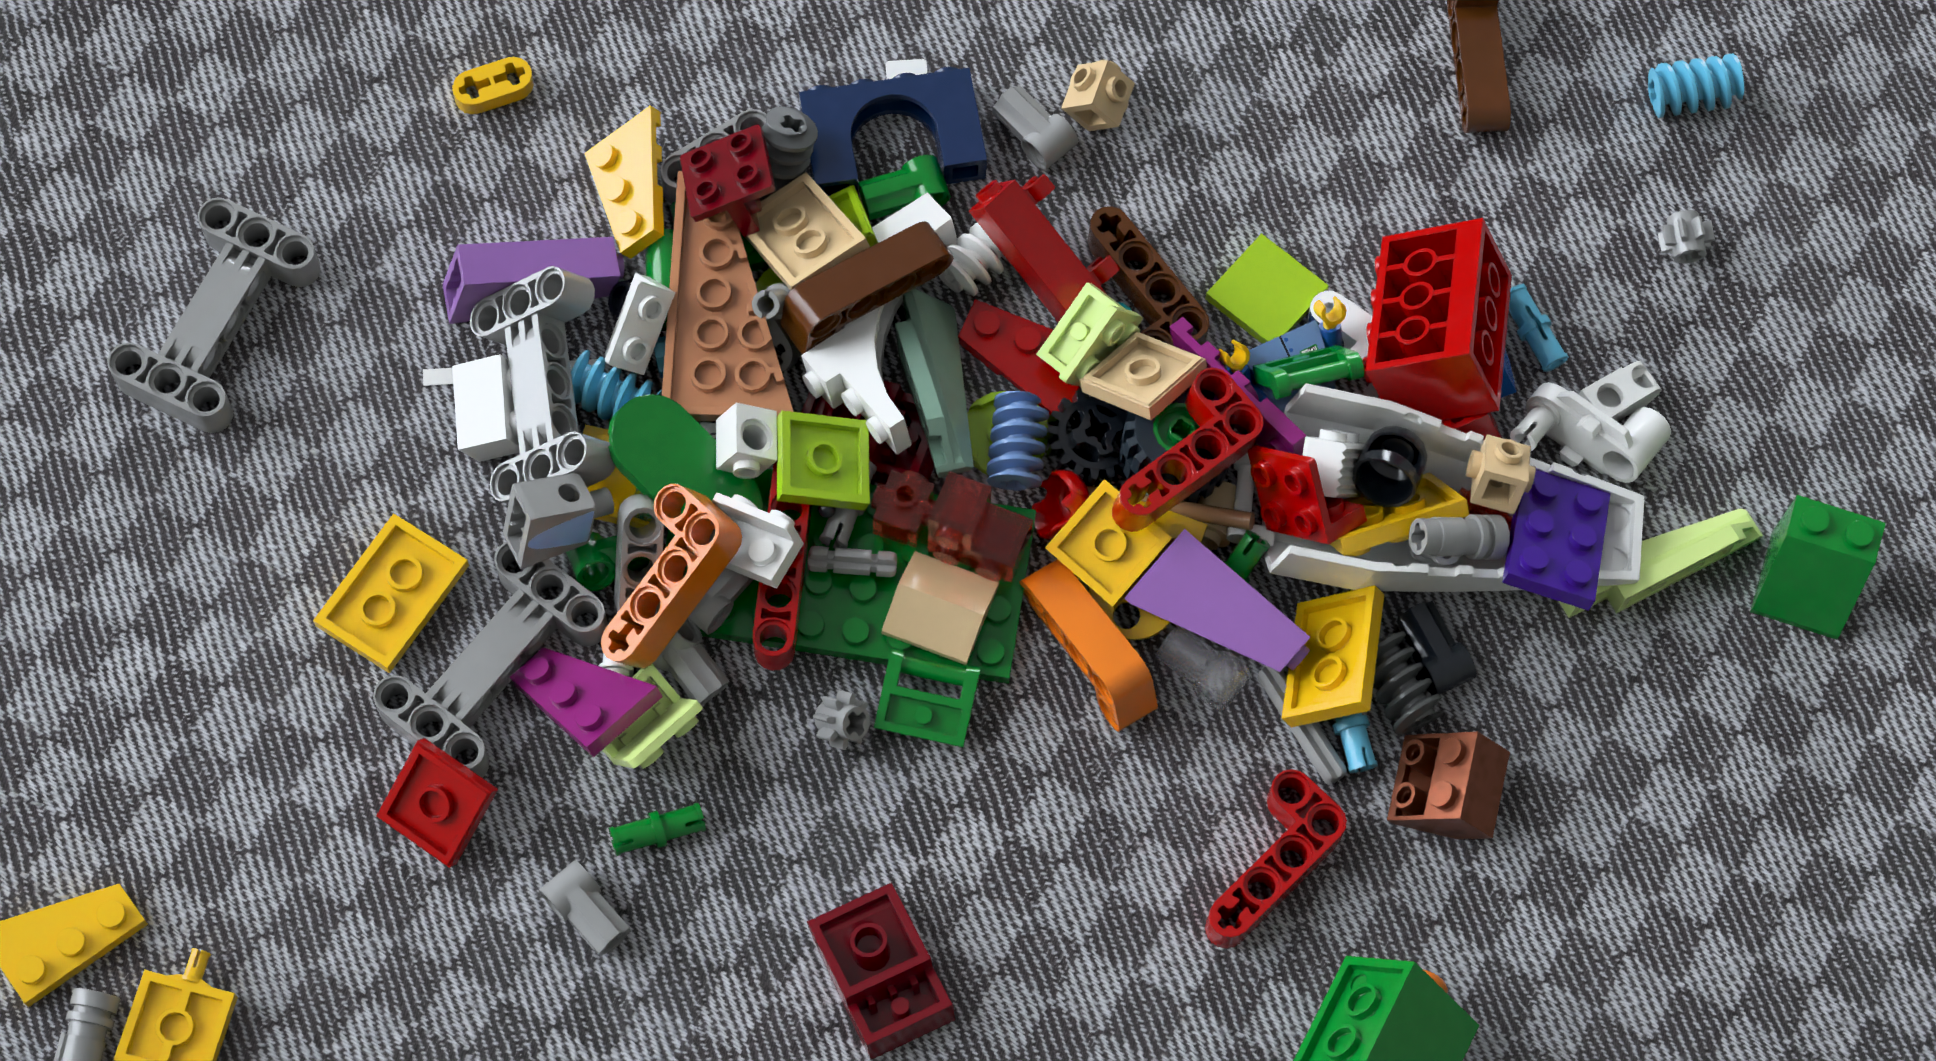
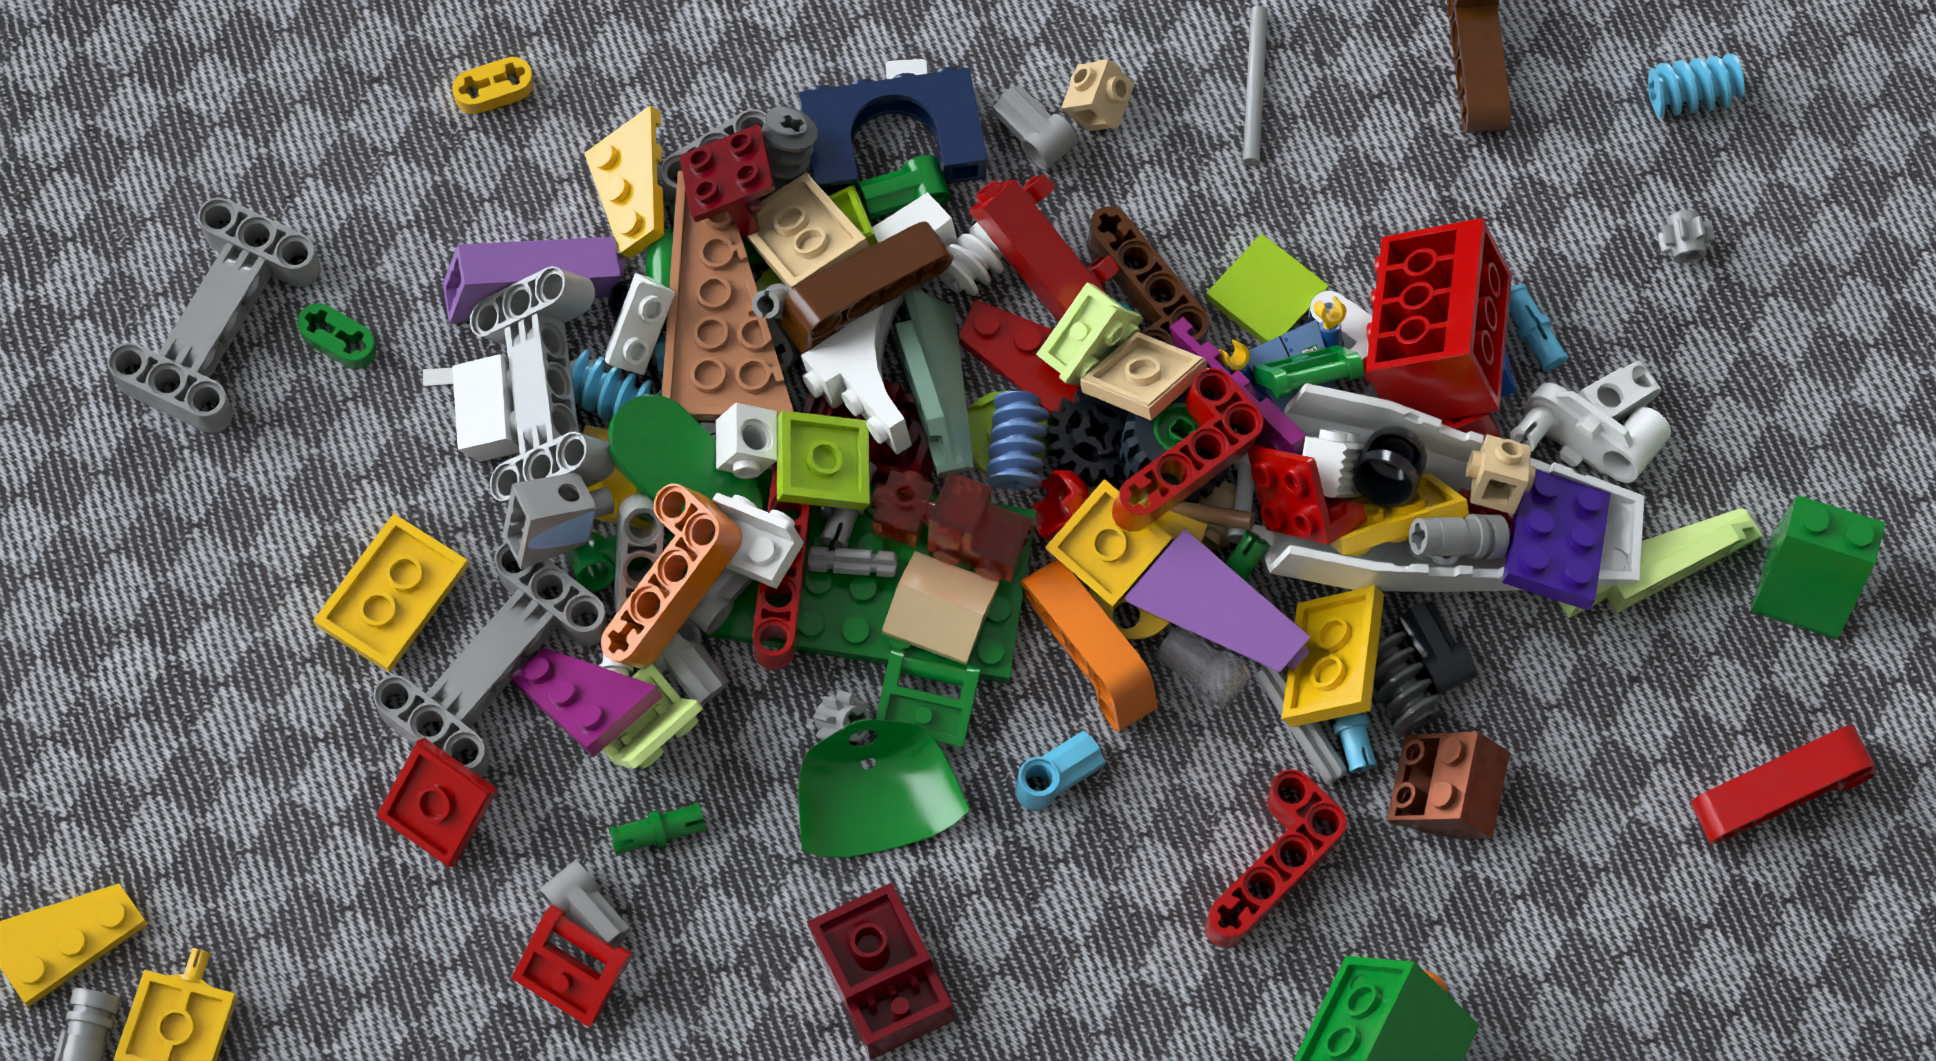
none -> green beam [297,303,376,369]
none -> red plate [511,904,633,1027]
none -> green piece [798,719,970,858]
none -> medium azure piece [1015,730,1106,810]
none -> light grey bar [1243,6,1268,166]
none -> red beam [1690,724,1877,845]

